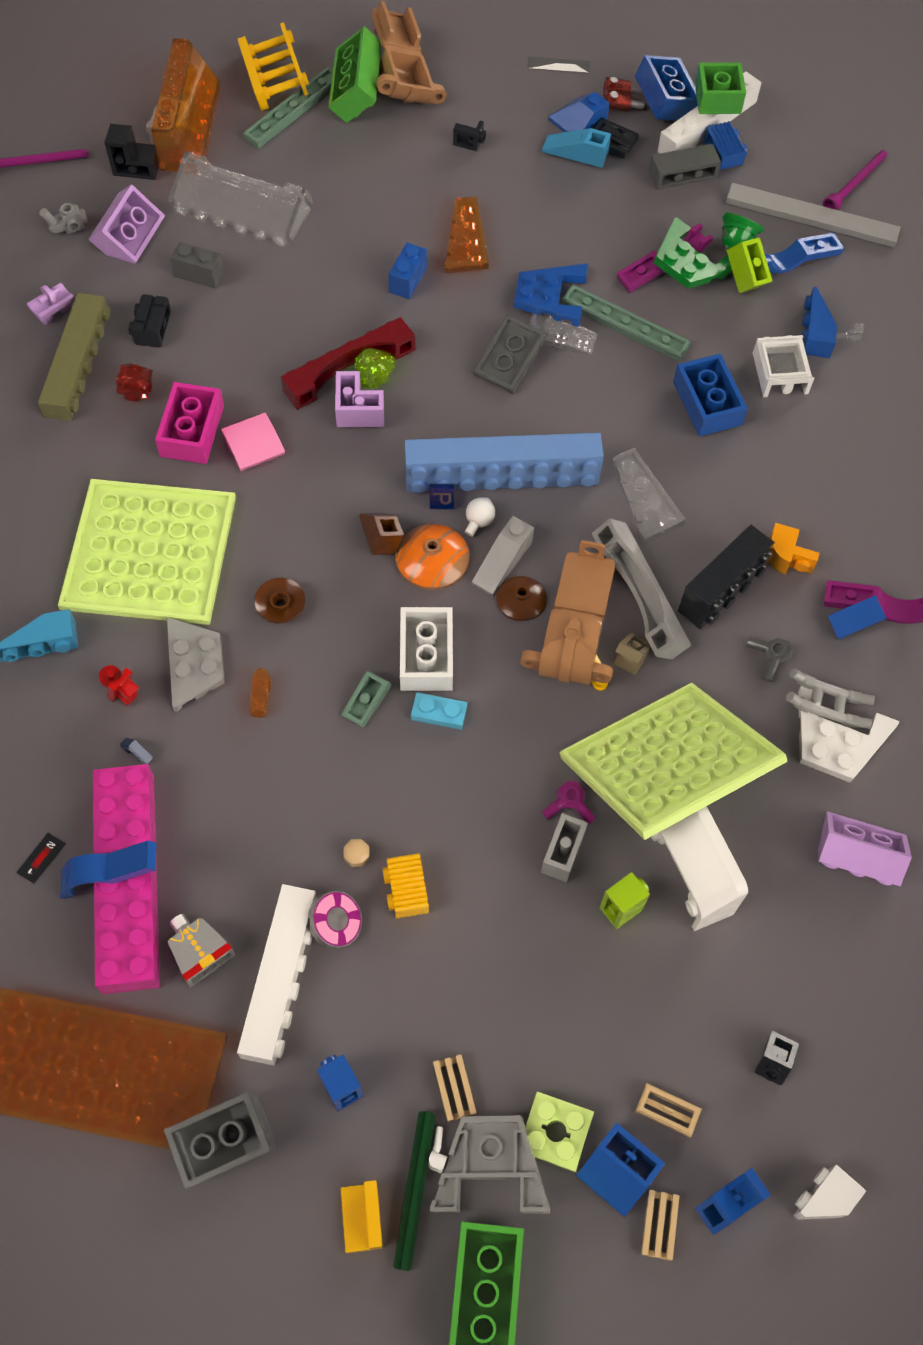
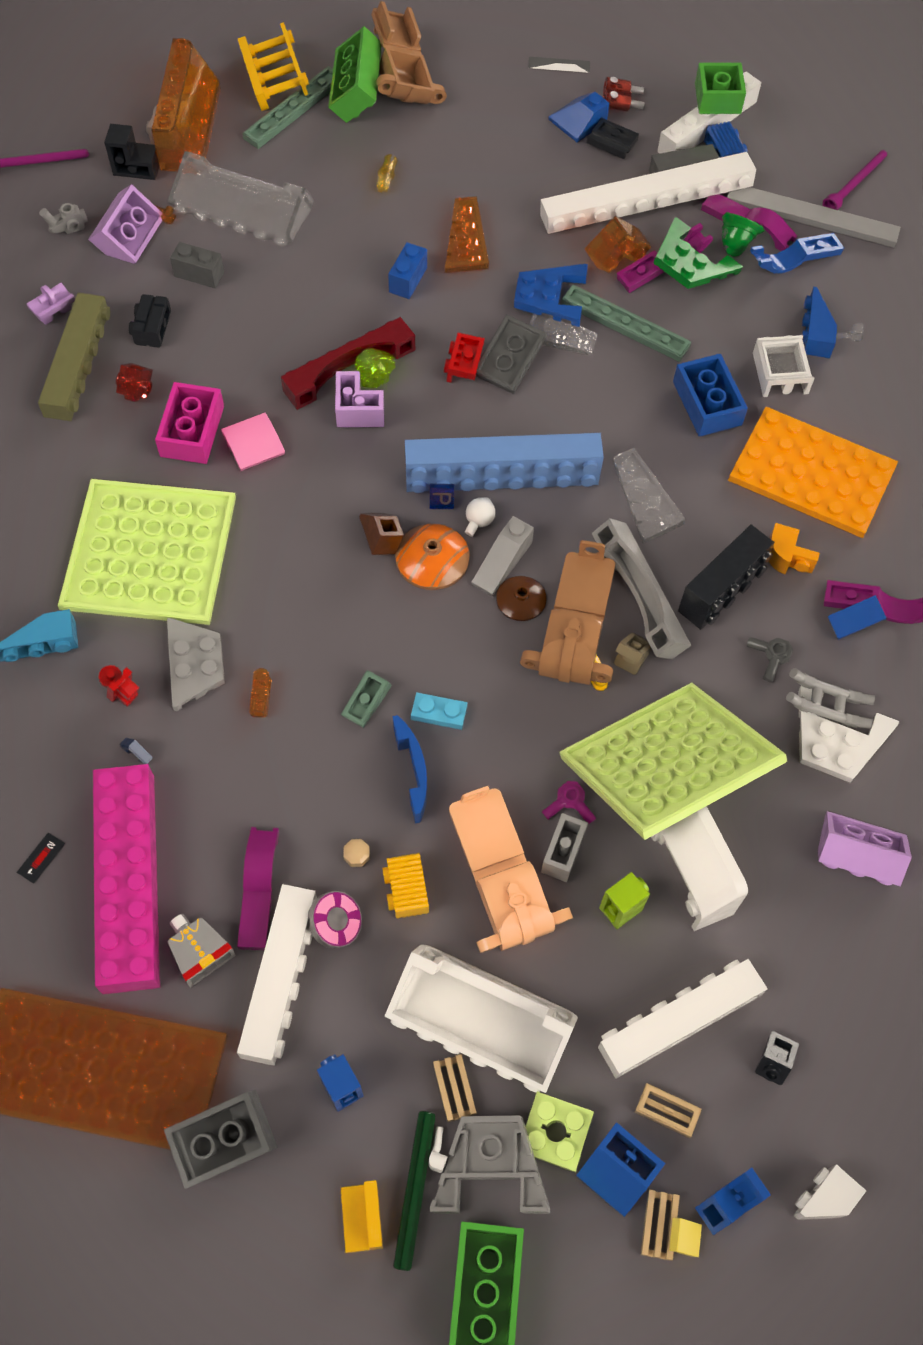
blue piece [59,840,156,899] -> none
reddish brown dish [254,578,306,623] -> none
white brick [400,607,453,691] -> none
black bracket [453,121,486,152] -> none
dark azure slope [542,128,611,168] -> none
blue brick [635,55,698,121] -> none
lime brick [726,237,773,294] -> none
none -> clear orange hand [155,205,176,224]
none -> magenta piece [237,827,279,951]
none -> clear yellow axle [376,154,398,193]
none -> white windscreen [385,945,578,1093]
none -> blue slope [392,715,427,824]
none -> red bracket [444,332,485,383]
none -> light nougat piece [449,786,573,953]
none -> white brick [540,152,756,234]
none -> clear orange brick [585,216,652,273]
none -> white brick [598,959,767,1079]
none -> light yellow tile [669,1218,702,1257]
none -> magenta piece [701,194,797,251]
none -> light orange plate [728,407,898,538]

